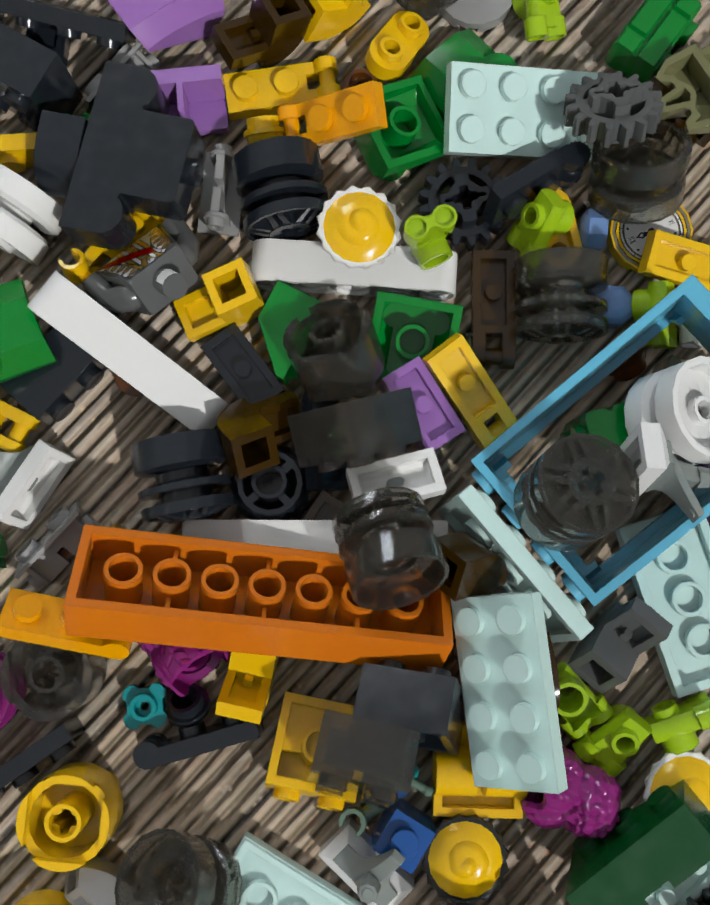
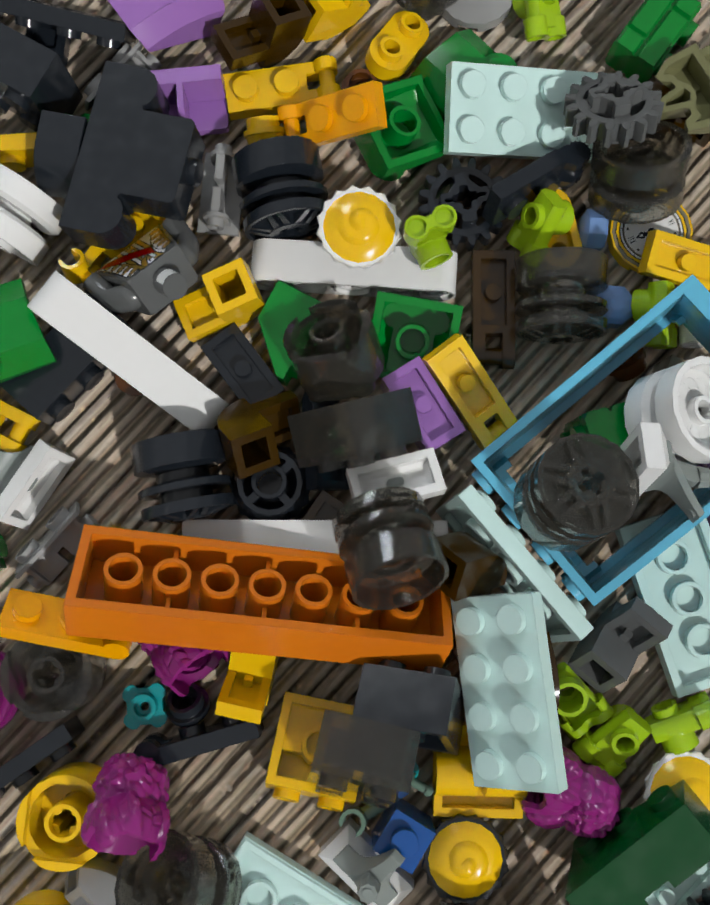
none -> magenta hair [80,752,171,862]

